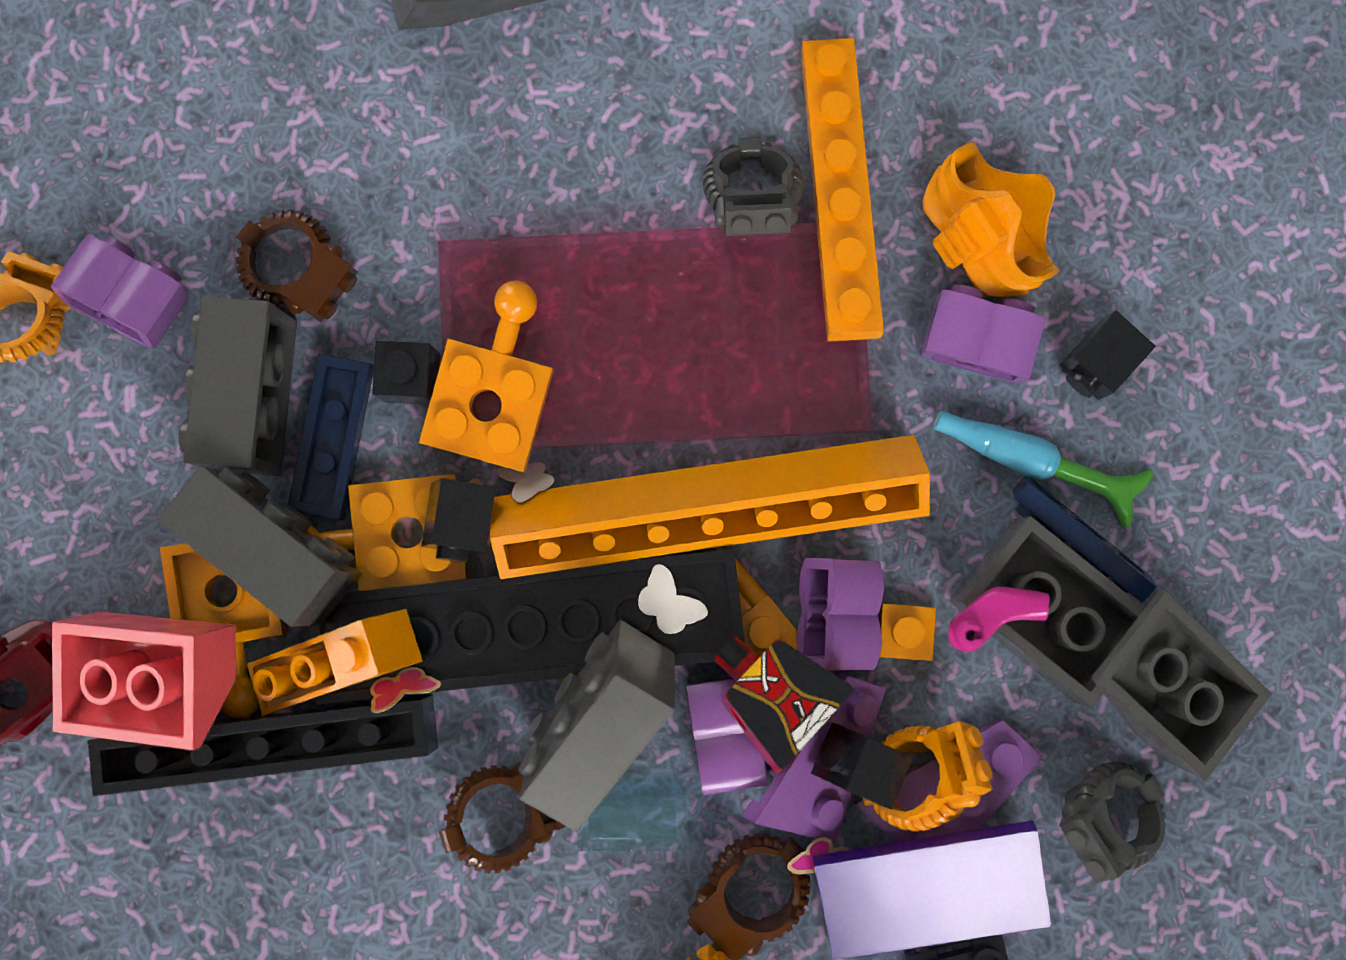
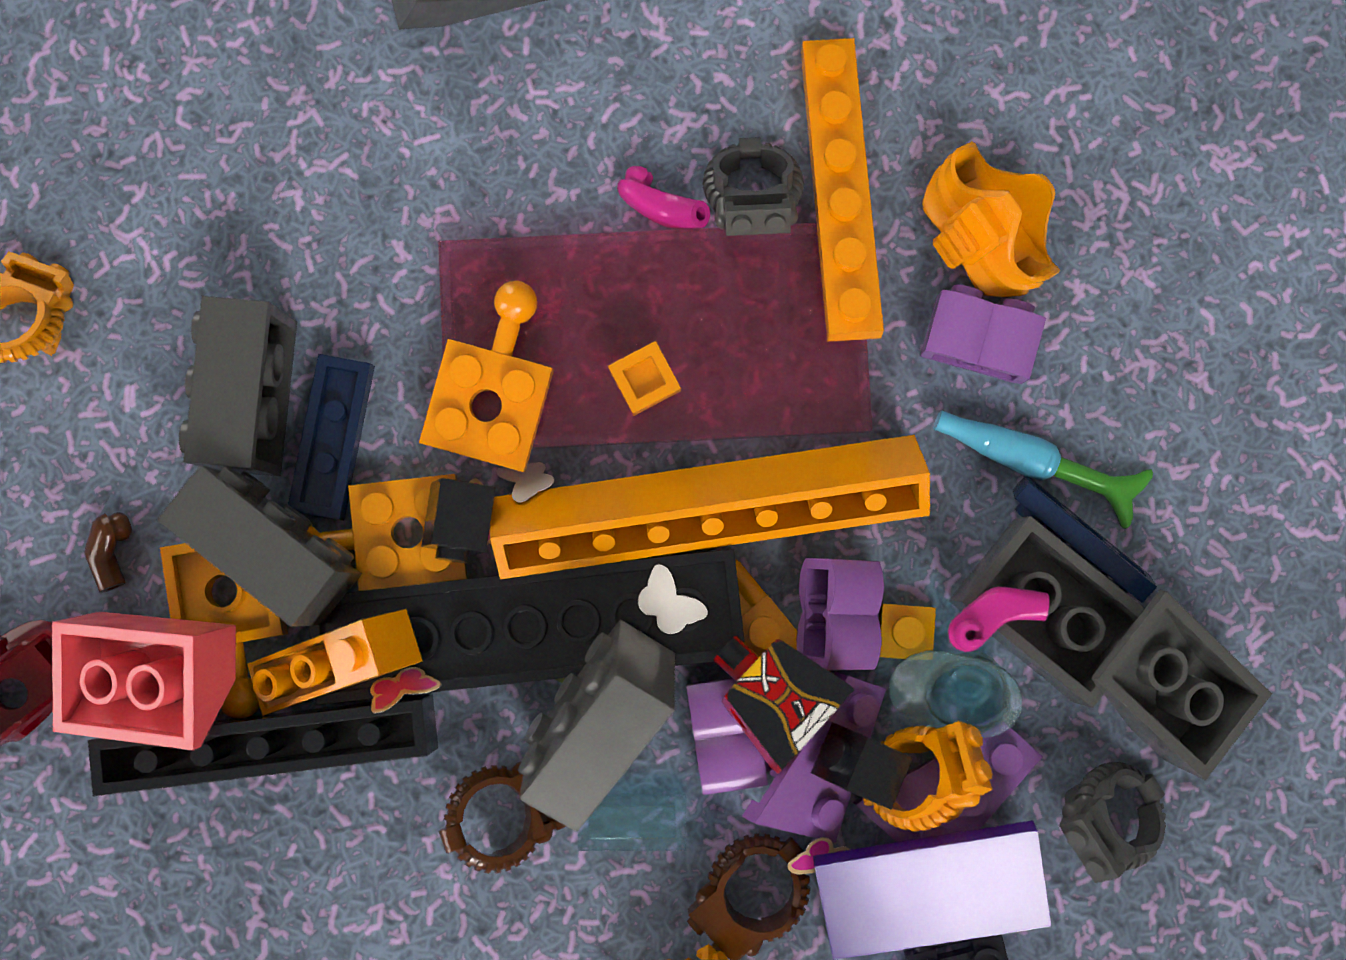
medium lavender brick [51,235,189,349] -> none
reddish brown piece [236,210,358,323] -> none
black brick [372,341,440,405] -> none
black brick [1060,310,1156,400] -> none
none -> reddish brown arm [84,512,132,593]
none -> light orange plate [608,341,681,416]
none -> dark pink arm [617,165,710,229]
none -> clear light blue piece [889,650,1022,738]

